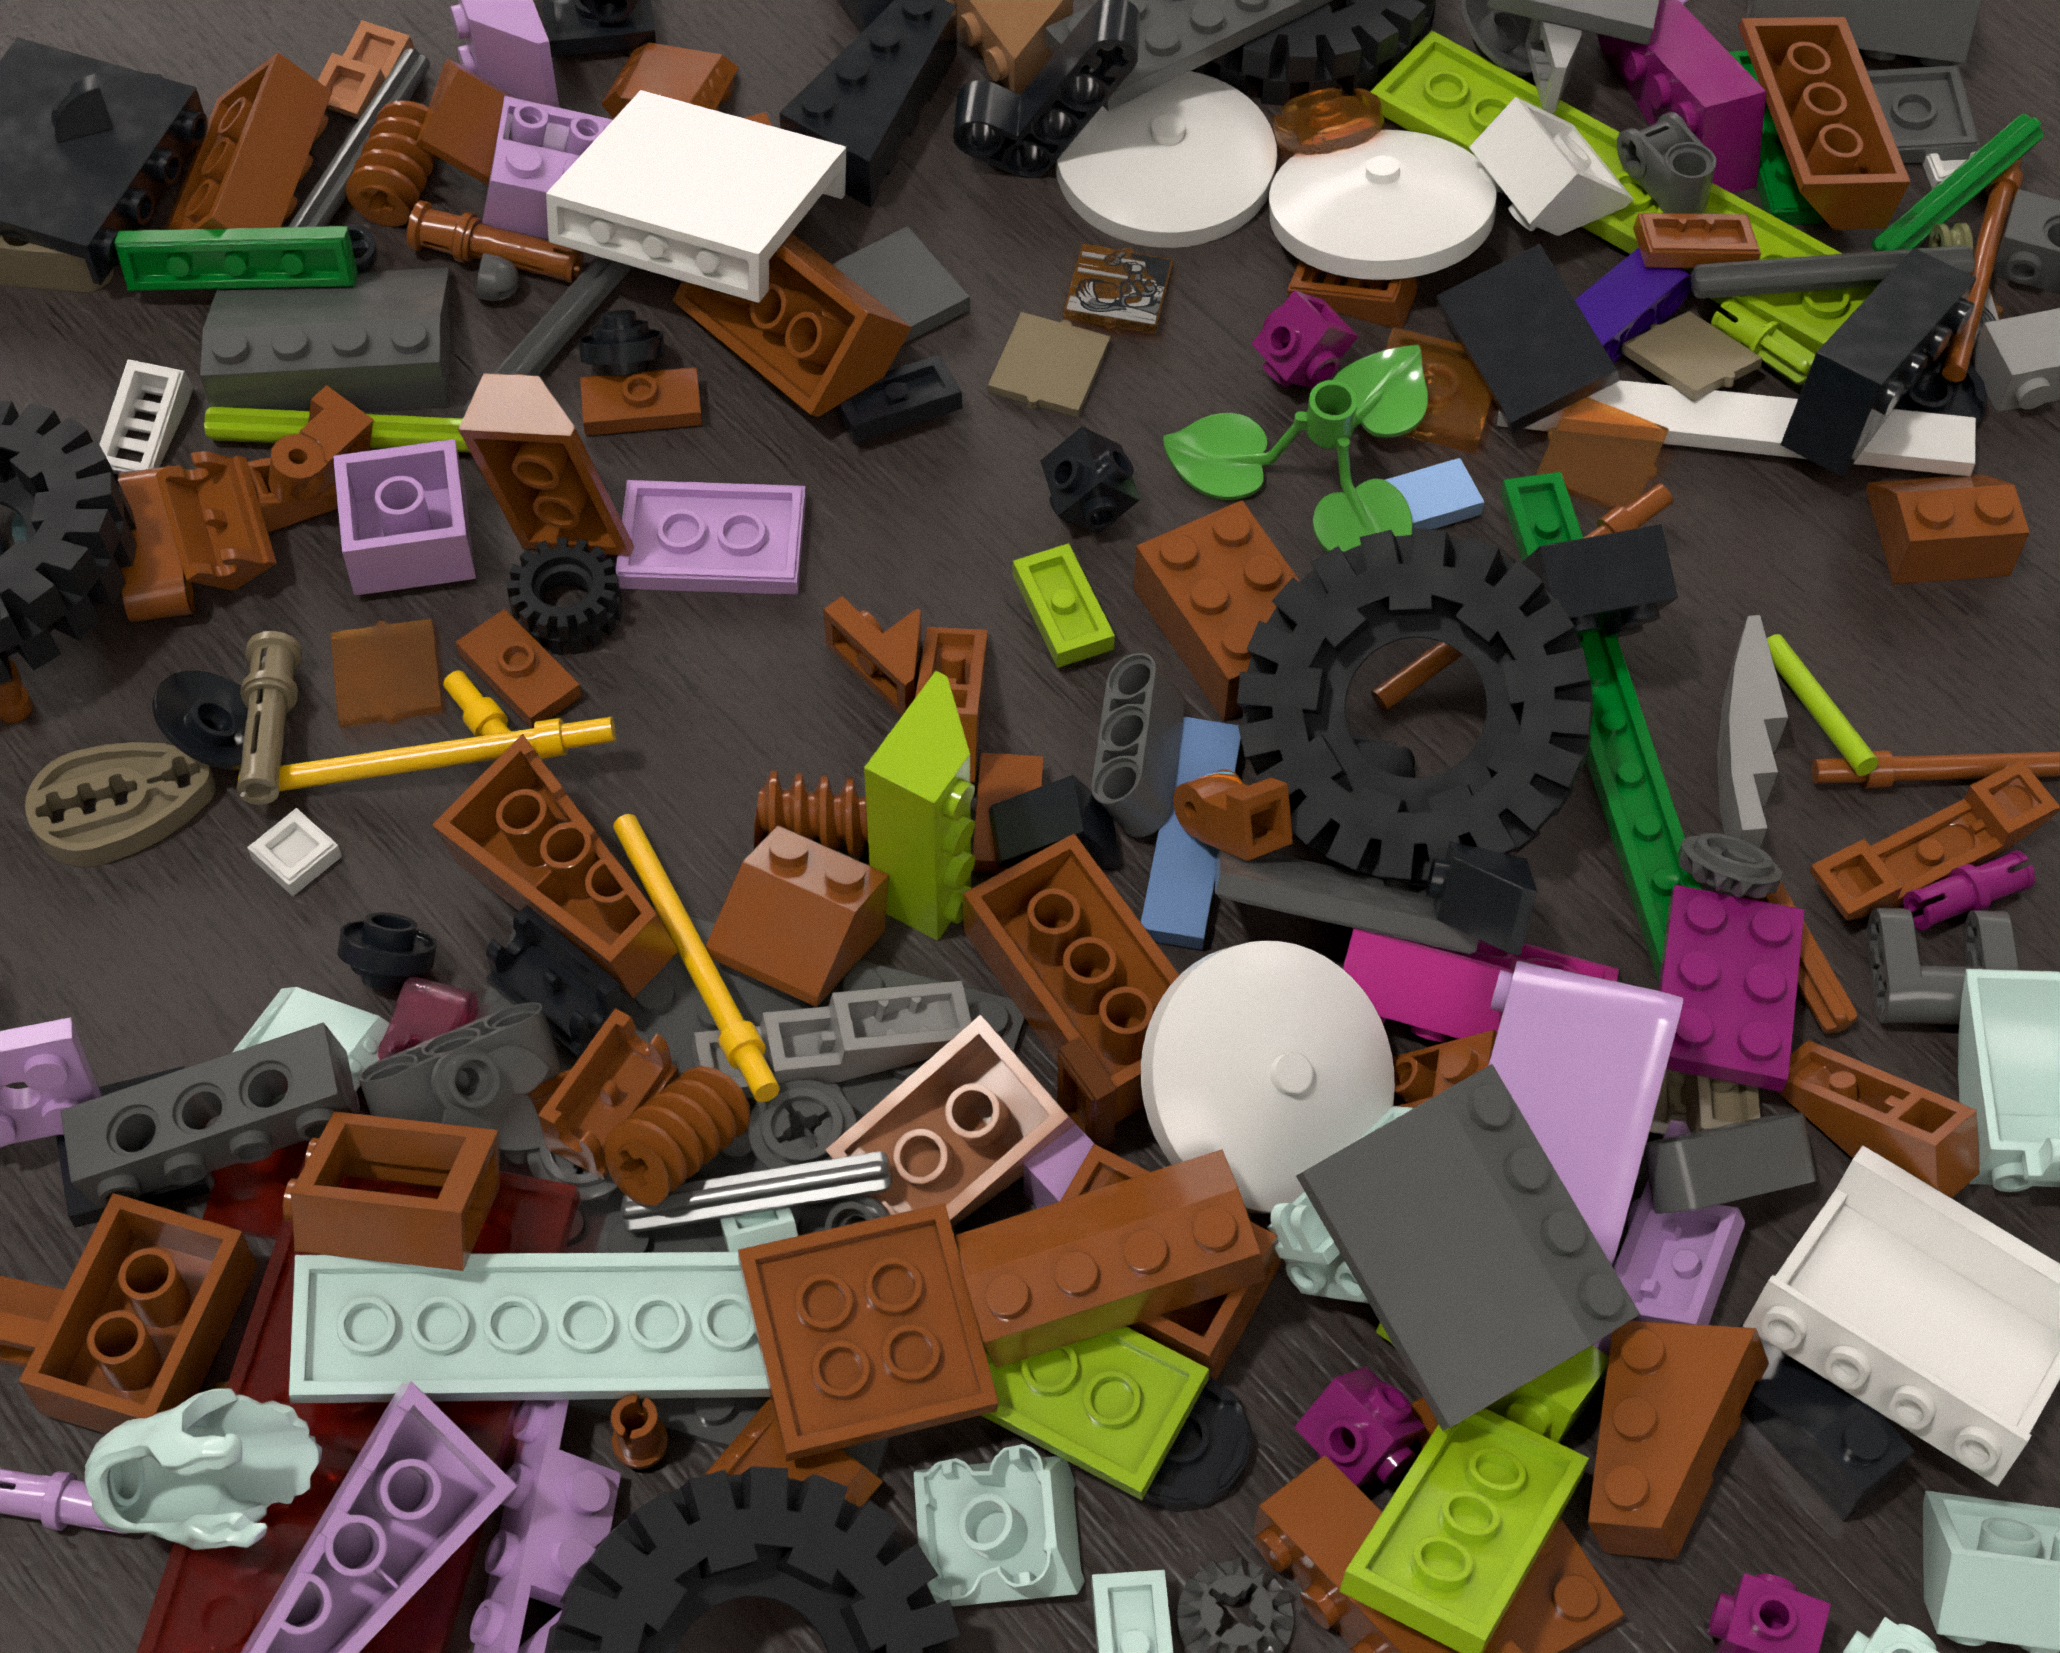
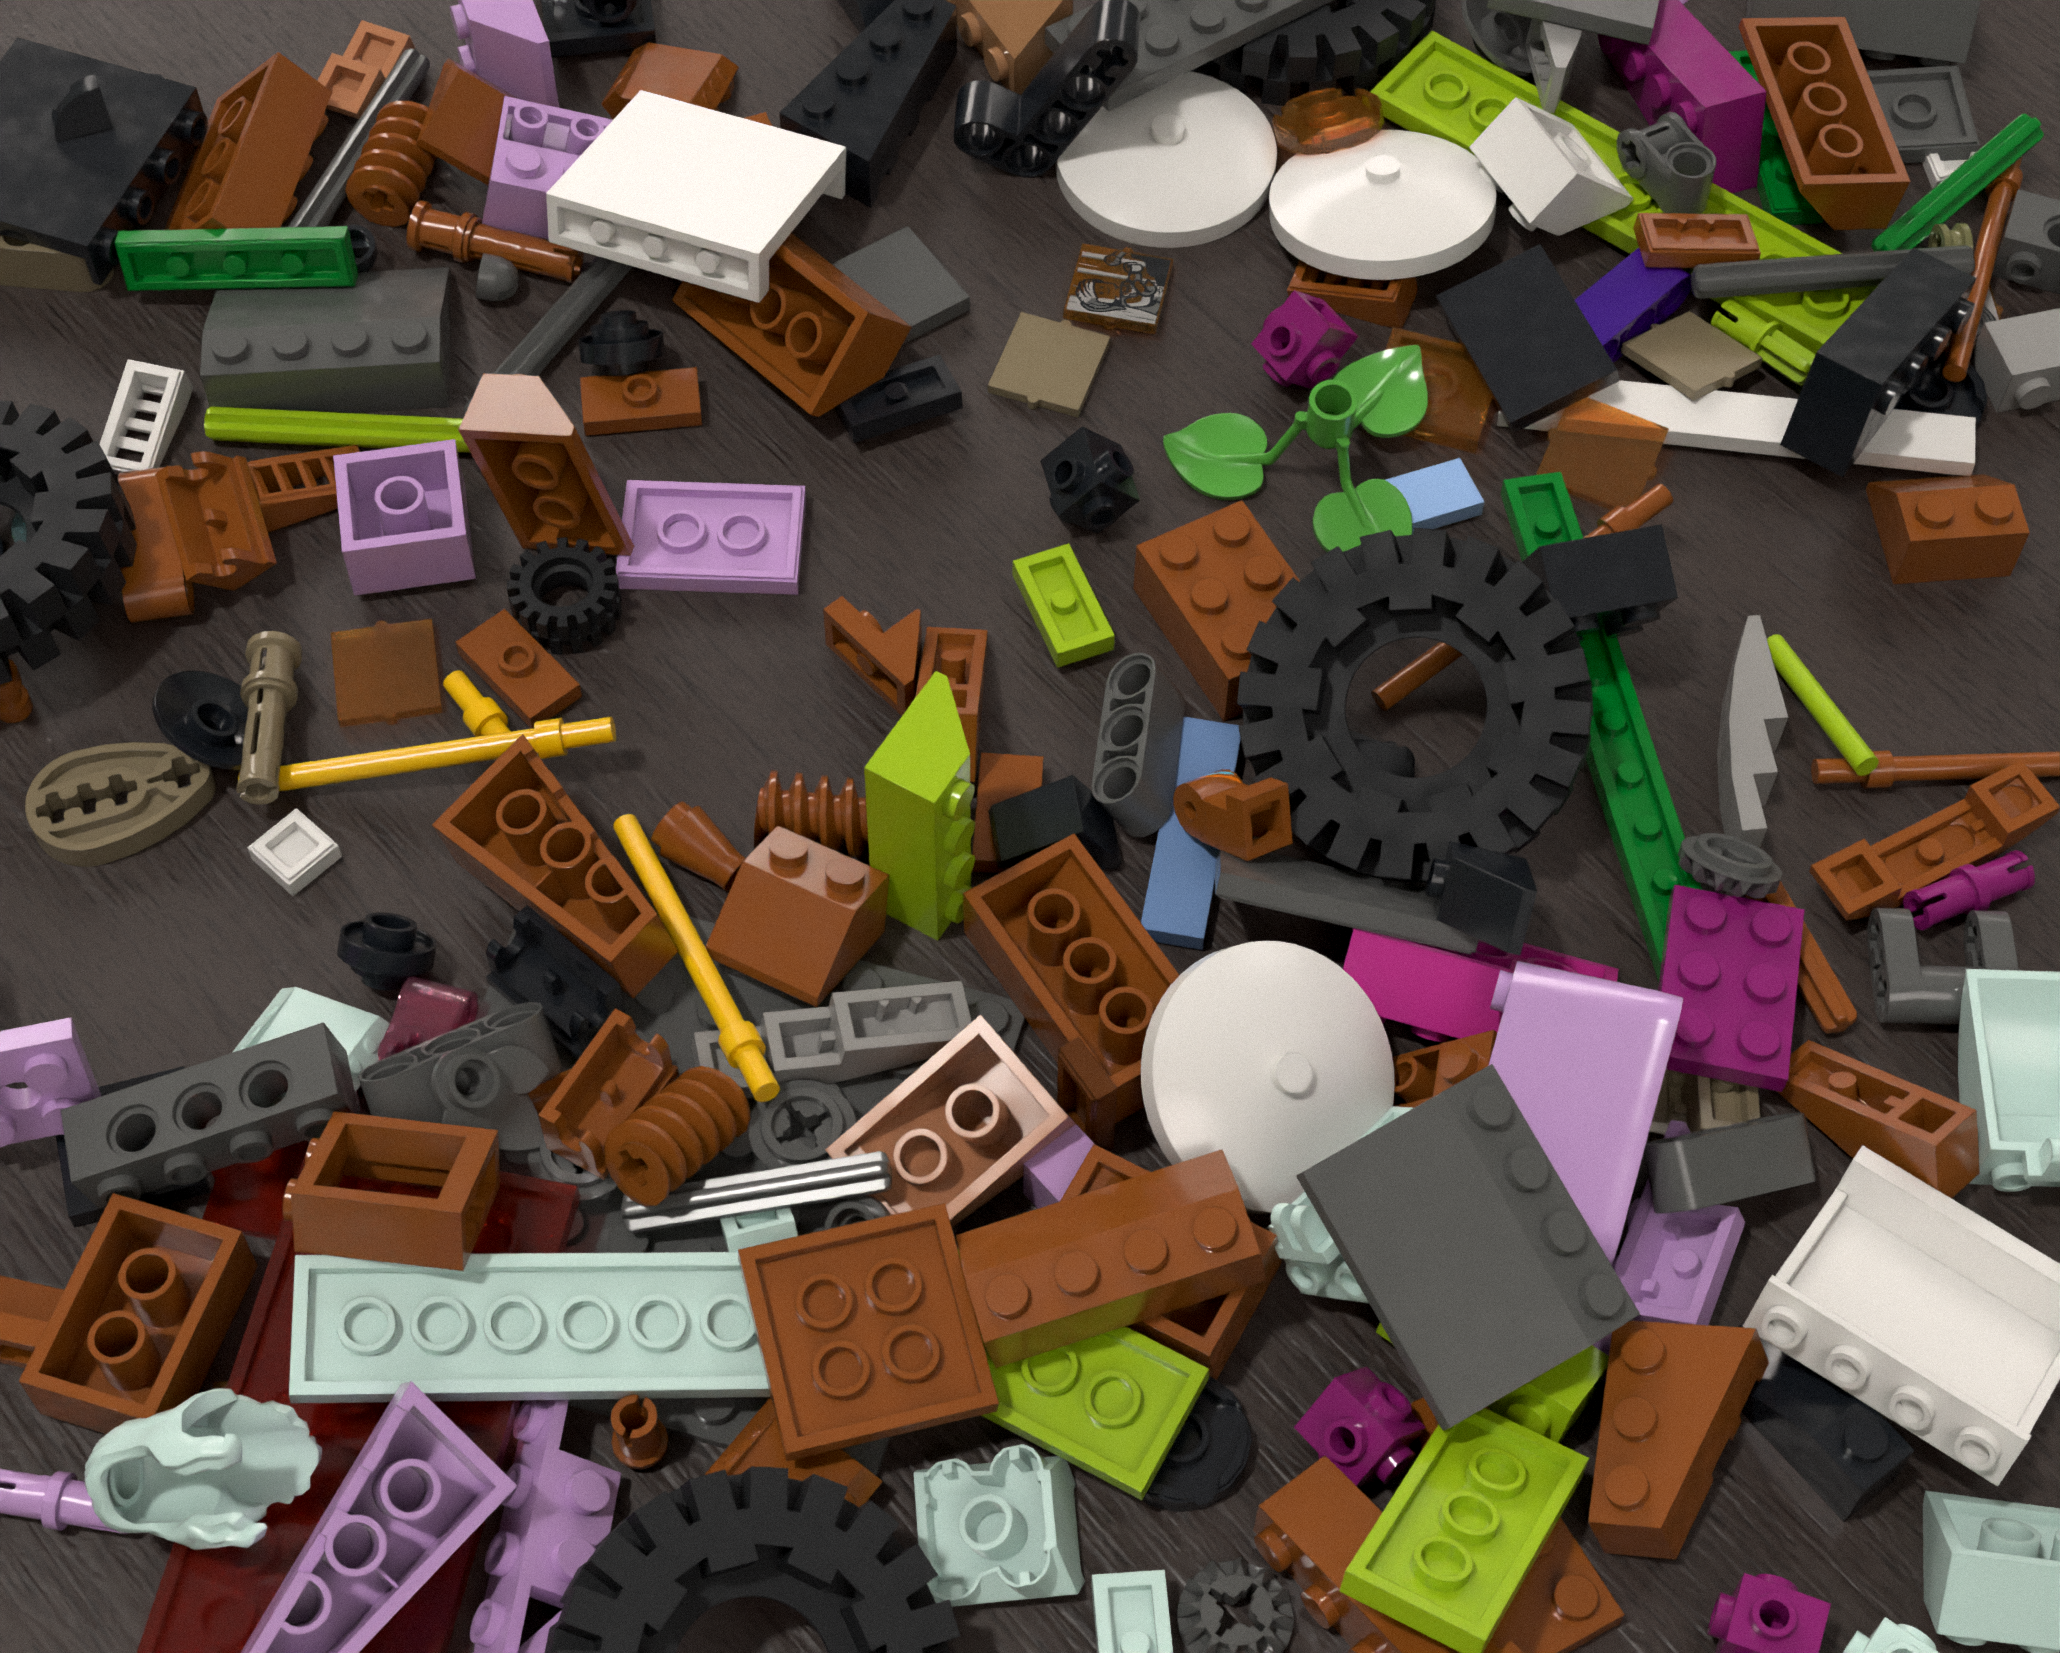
dark orange leg [268,385,374,506] -> none
none -> dark orange cone [651,801,746,891]

